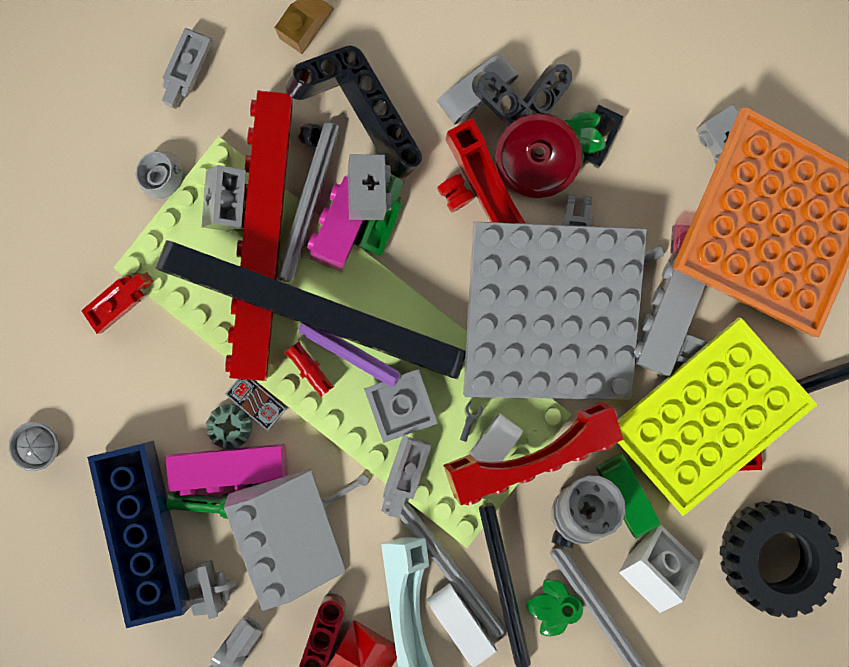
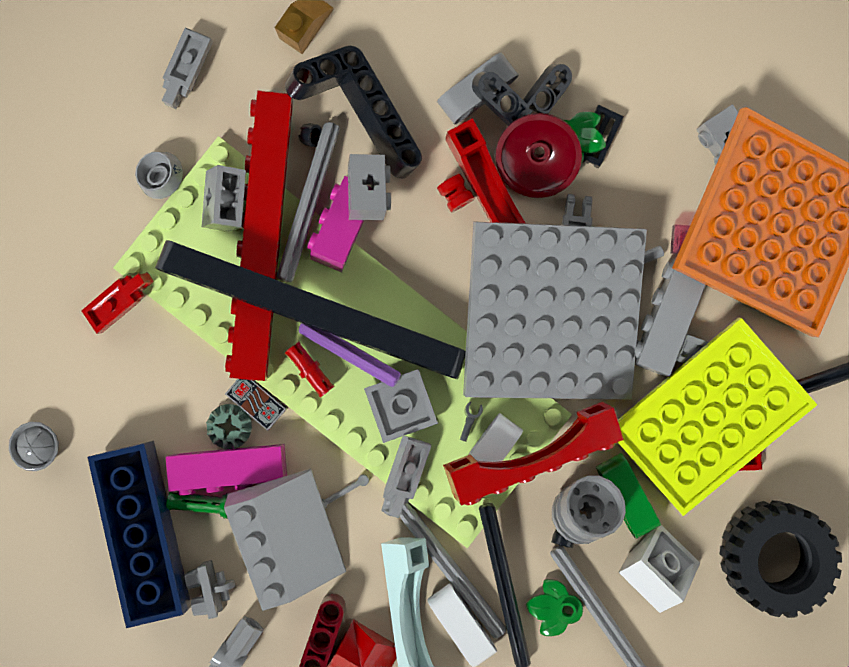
green hinge [354,176,404,256] -> none

